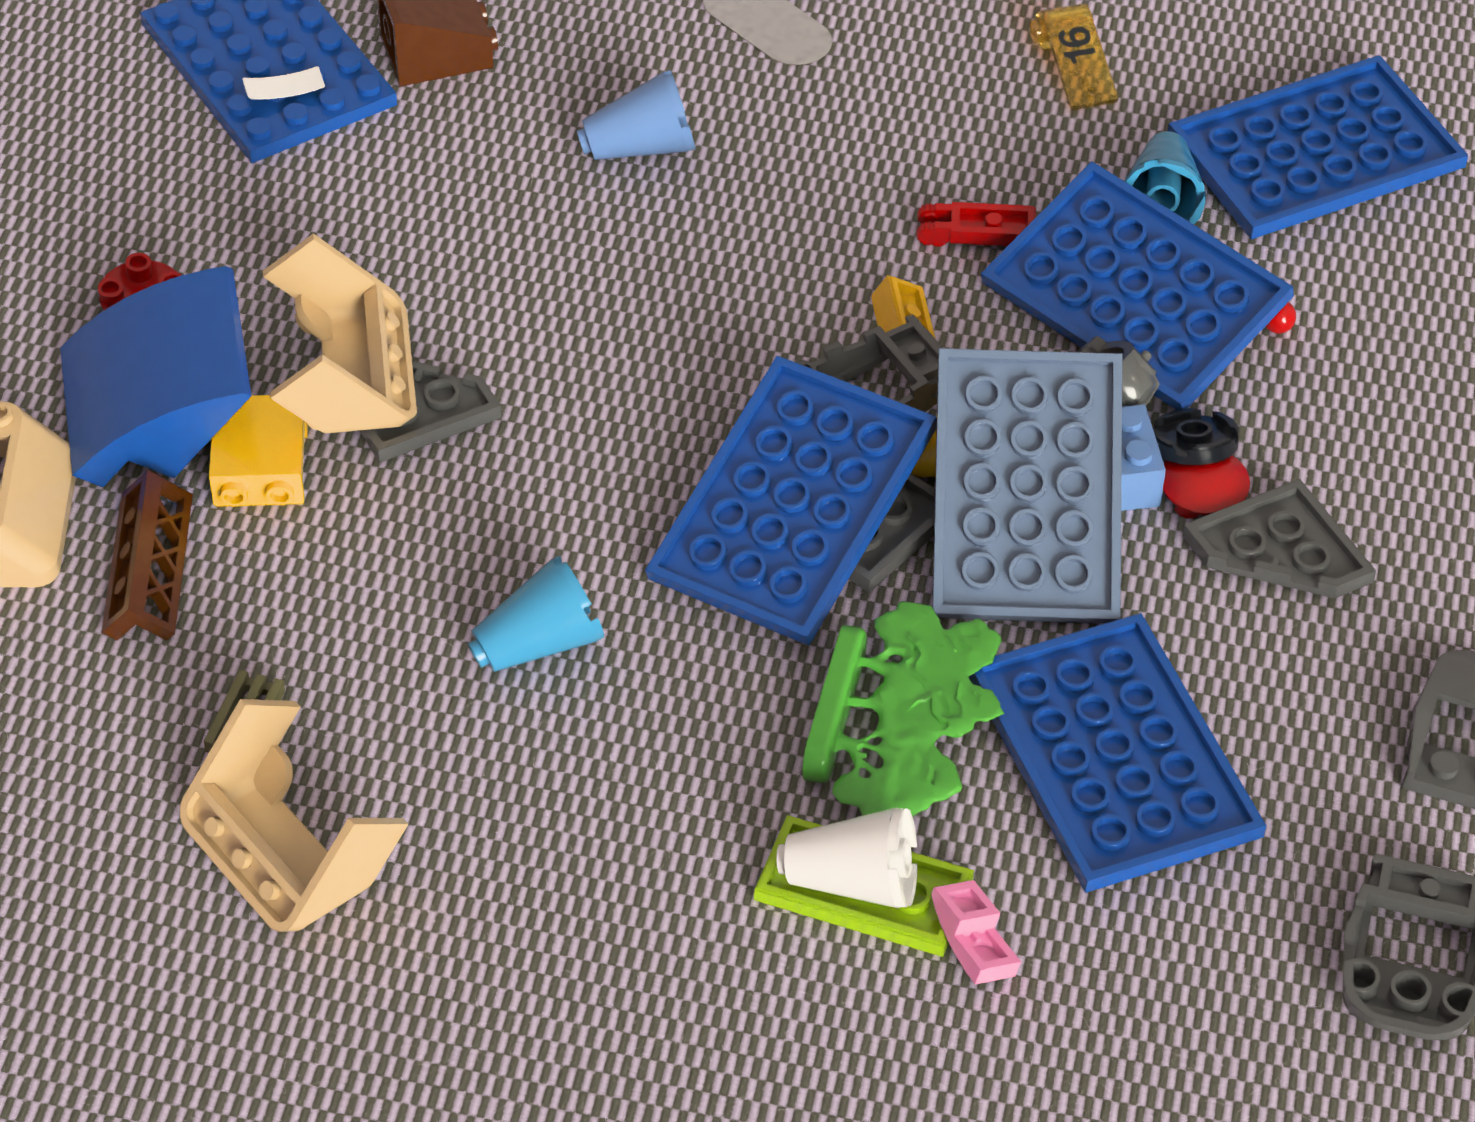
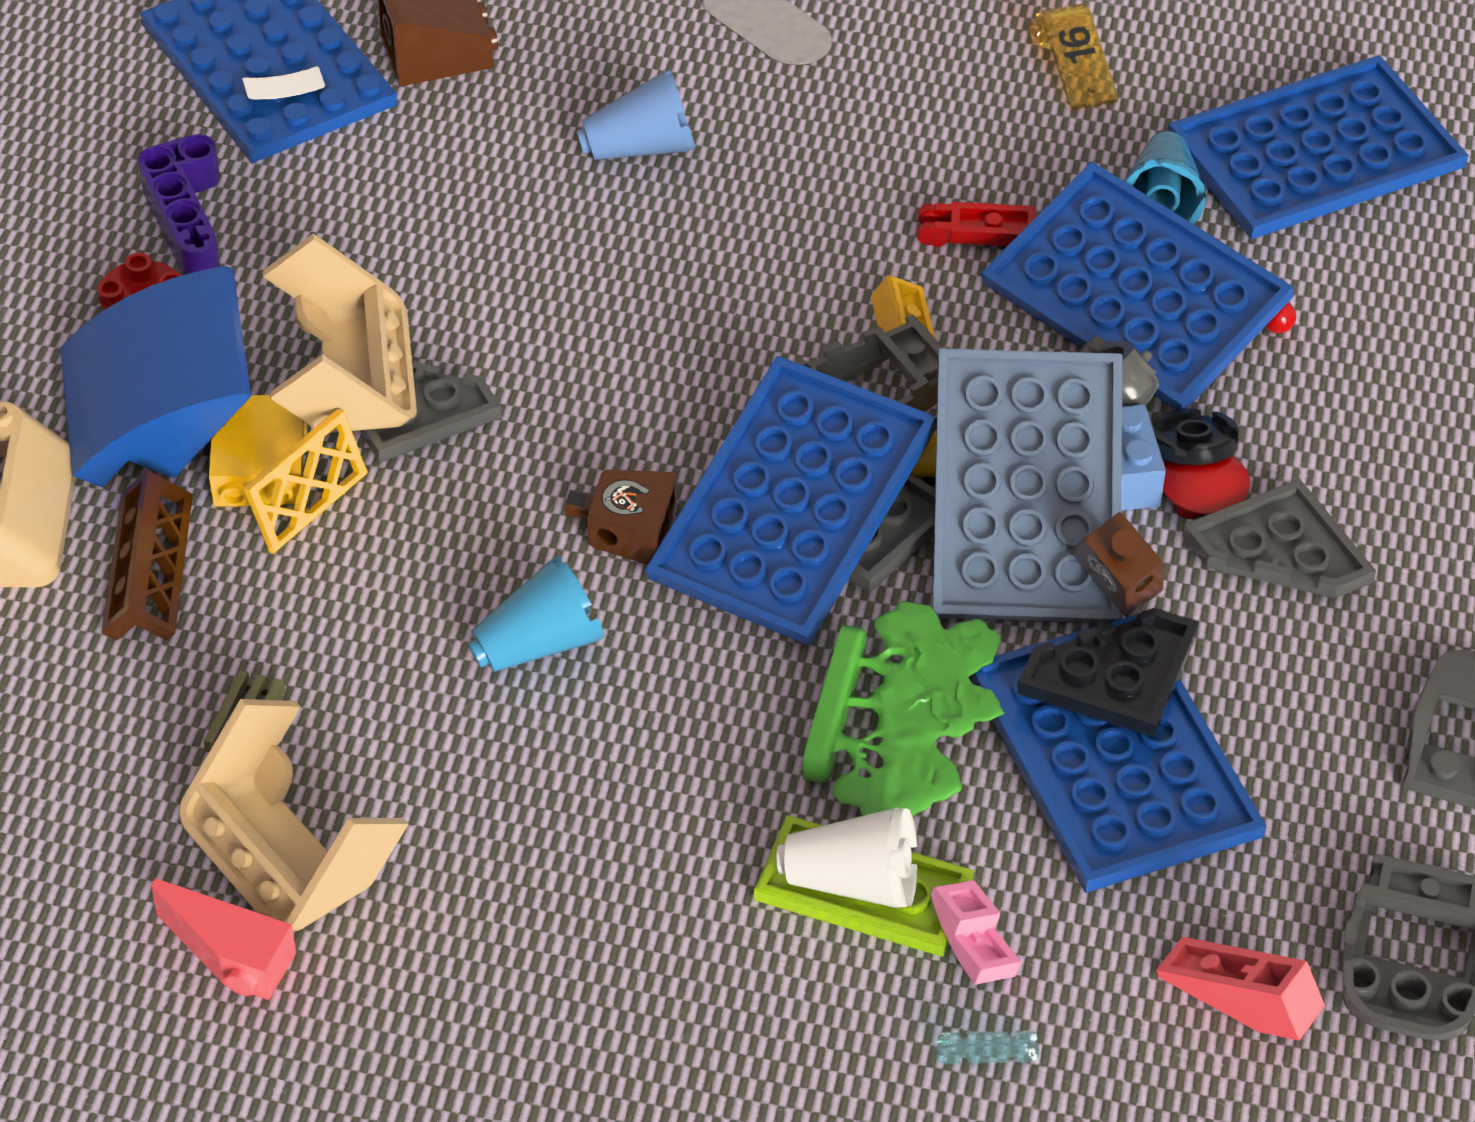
none -> dark purple beam [138,134,220,275]
none -> coral slope [151,878,296,1000]
none -> yellow window [243,409,368,554]
none -> reddish brown torso [565,469,676,565]
none -> clear light blue axle [937,1031,1039,1064]
none -> black plate [1017,608,1199,737]
none -> reddish brown torso [1070,512,1163,617]
none -> coral slope [1156,937,1325,1041]

